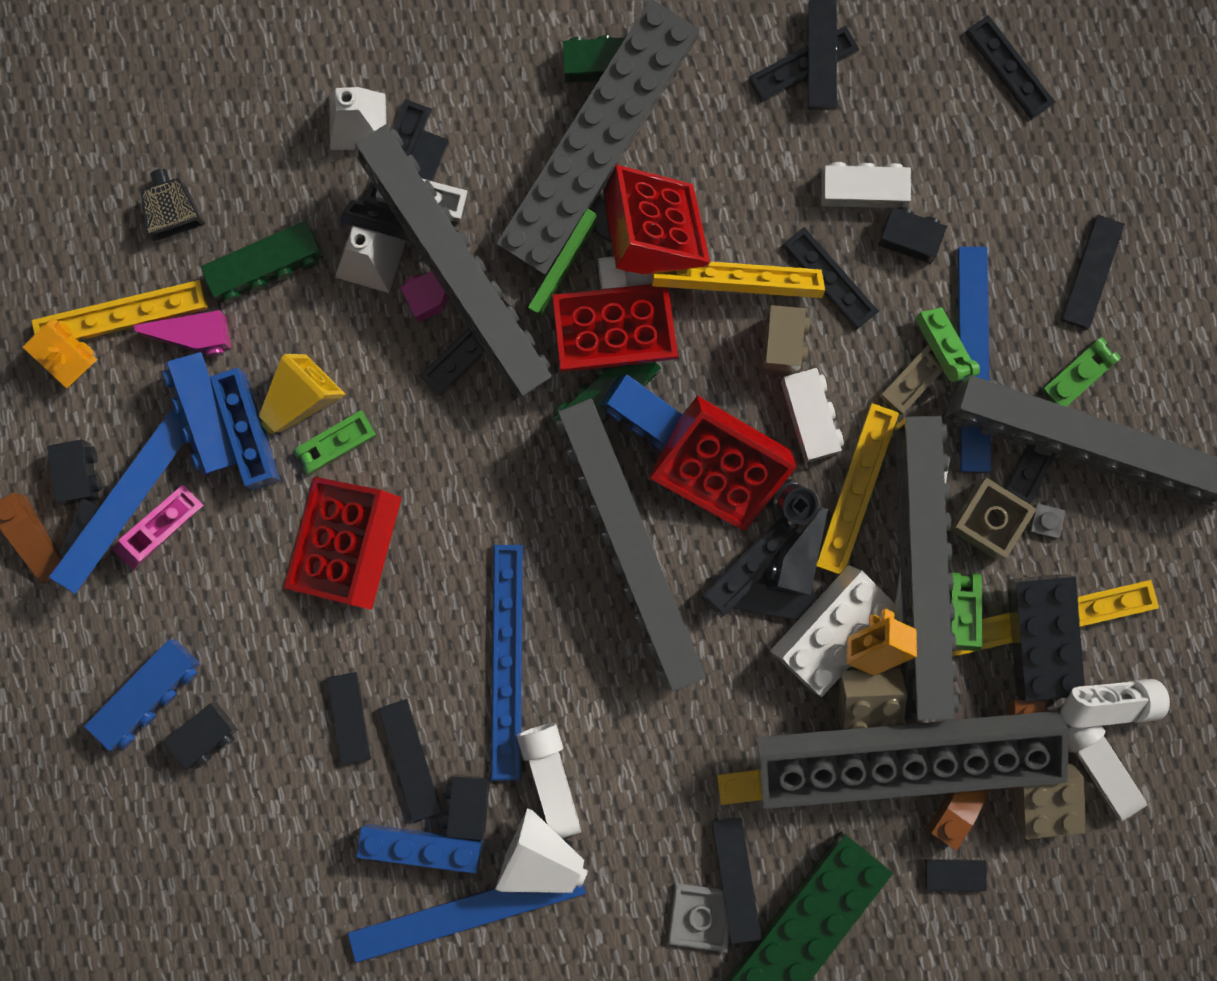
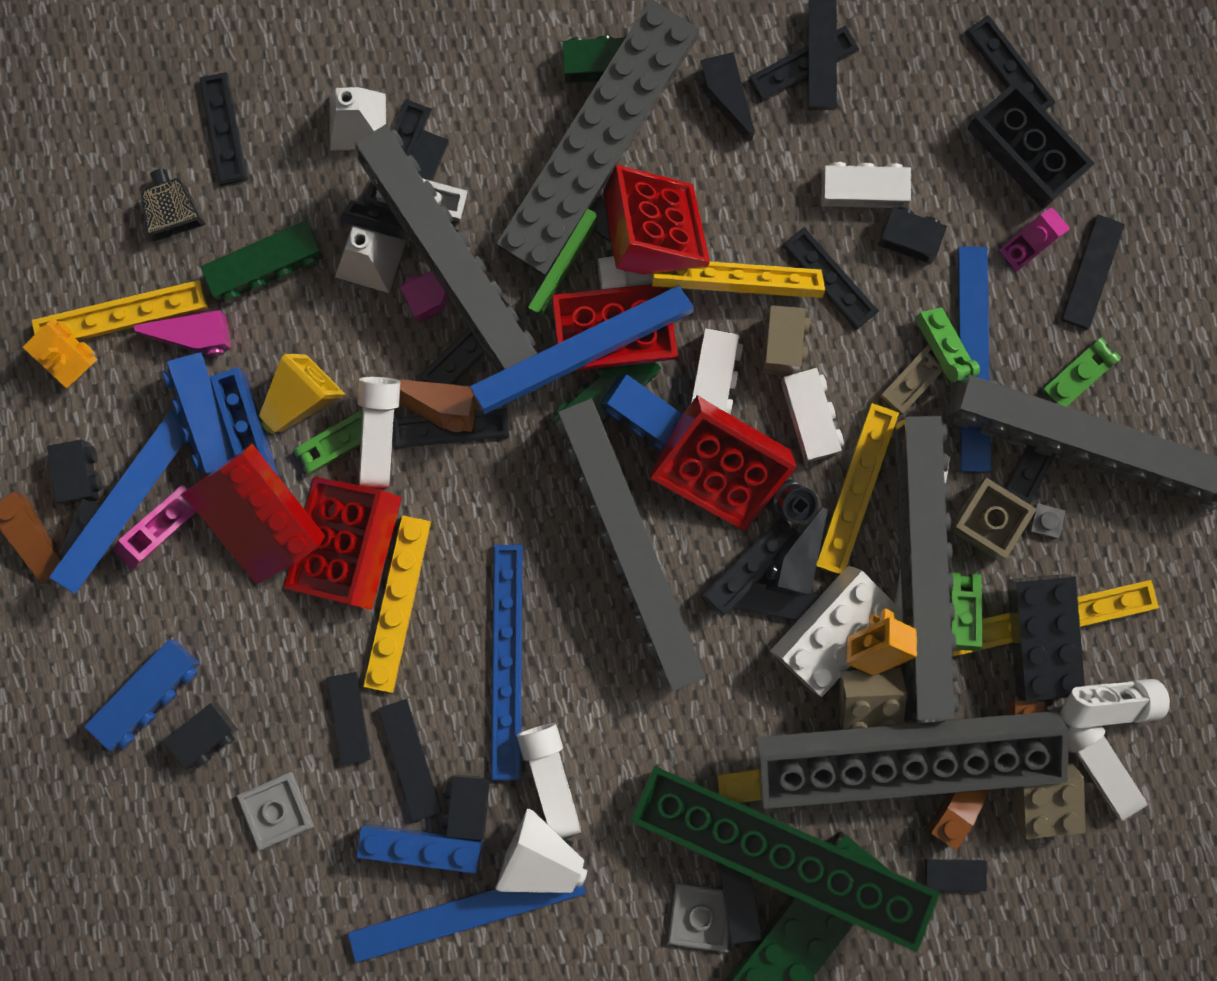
none -> red slope [182,444,325,585]
none -> black tile [199,72,248,186]
none -> light grey tile [236,772,314,851]
none -> white beam [358,377,400,488]
none -> yellow plate [364,515,431,693]
none -> black tile [393,408,510,448]
none -> dark orange slope [396,379,478,432]
none -> blue tile [470,286,694,414]
none -> dark green brick [630,766,941,953]
none -> white brick [691,328,743,414]
none -> black slope [696,52,755,141]
none -> black brick [967,80,1095,210]
none -> dark pink slope [999,207,1070,272]

